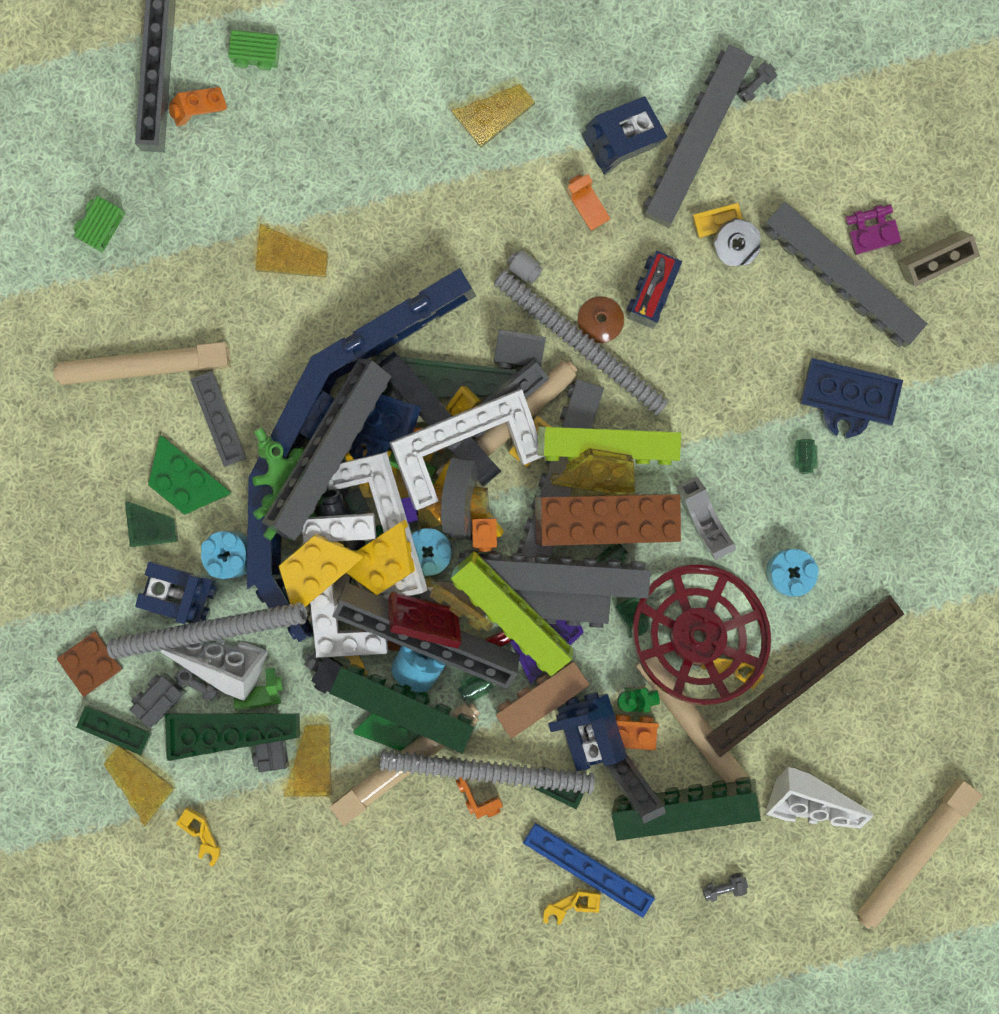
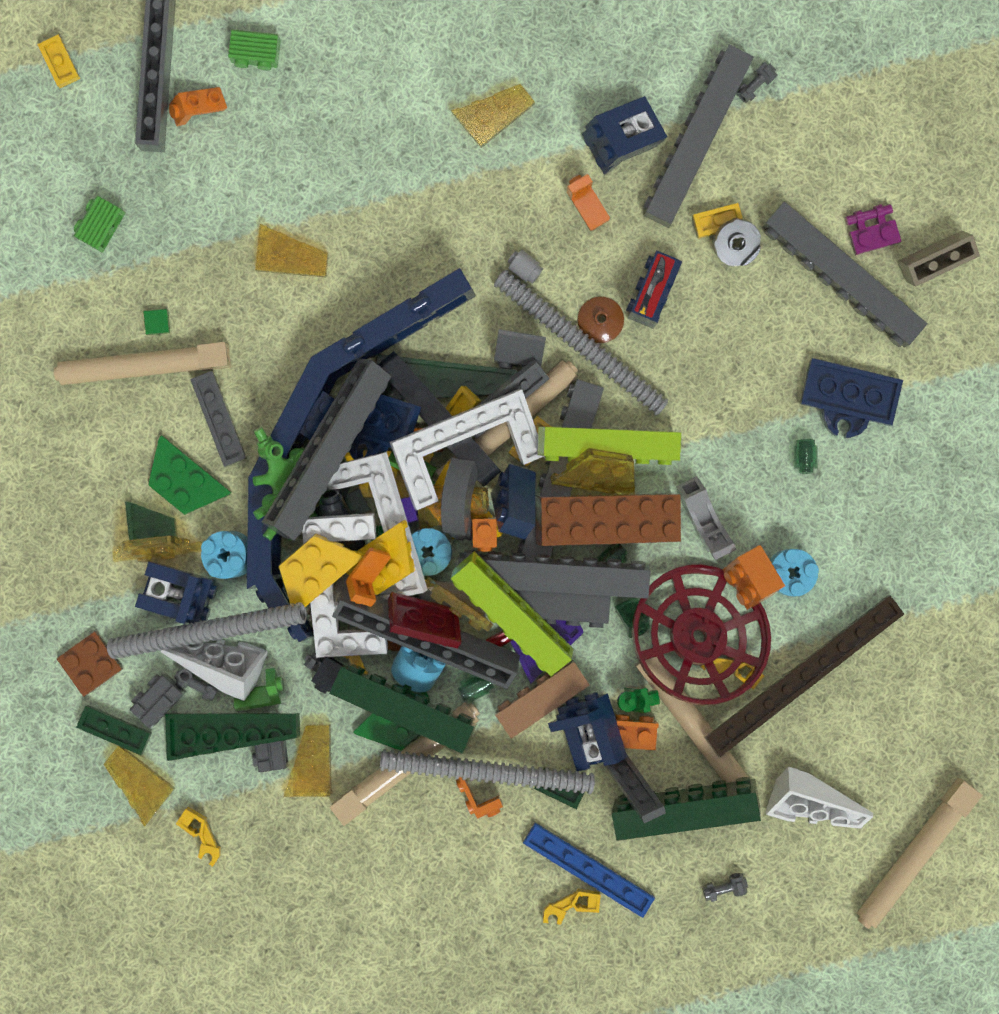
none -> yellow plate [37,34,81,88]
none -> clear yellow wing [113,536,202,562]
none -> green tile [144,309,170,335]
none -> orange bracket [346,548,391,607]
none -> dark blue wedge [490,464,536,539]
none -> orange piece [722,545,785,610]

